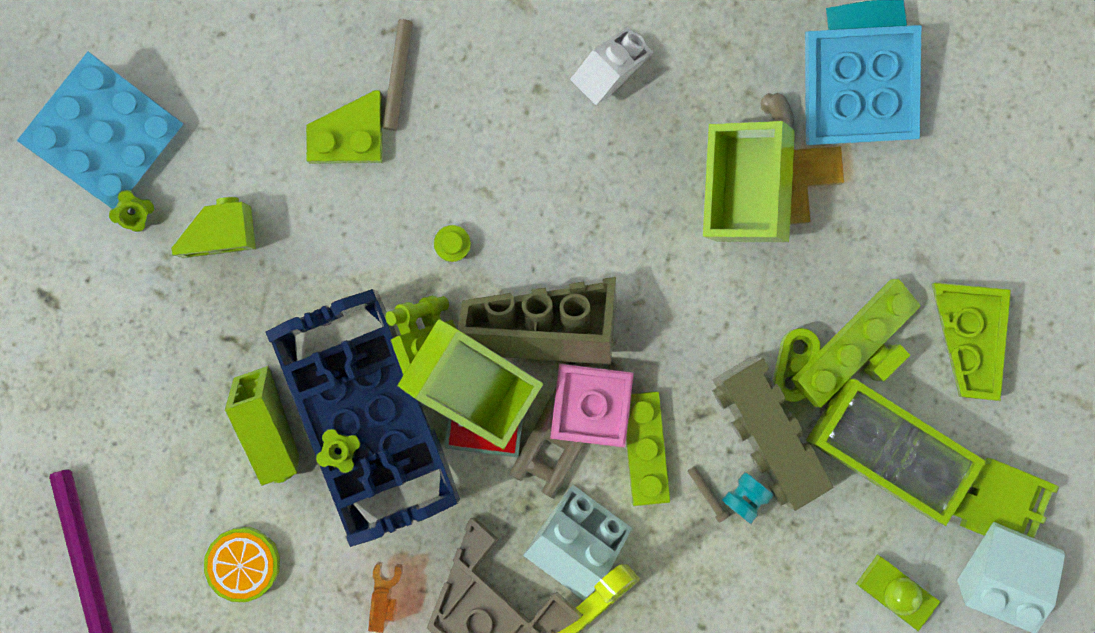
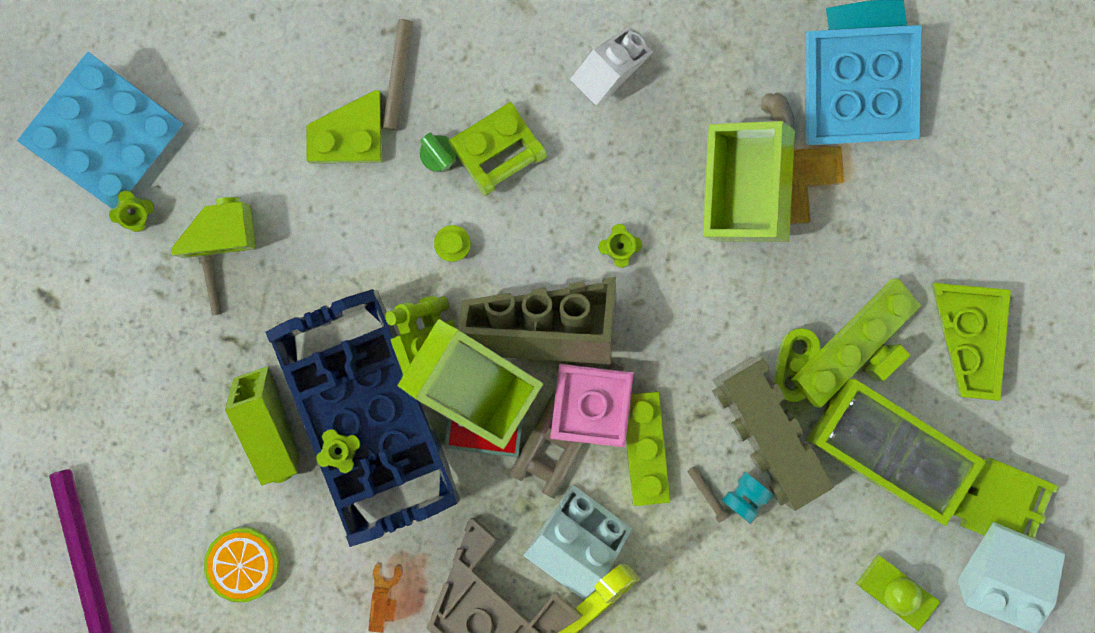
none -> dark tan piece [198,255,221,315]
none -> bright green plate [420,132,457,172]
none -> lime plate [448,101,547,196]
none -> lime plate [598,224,642,268]

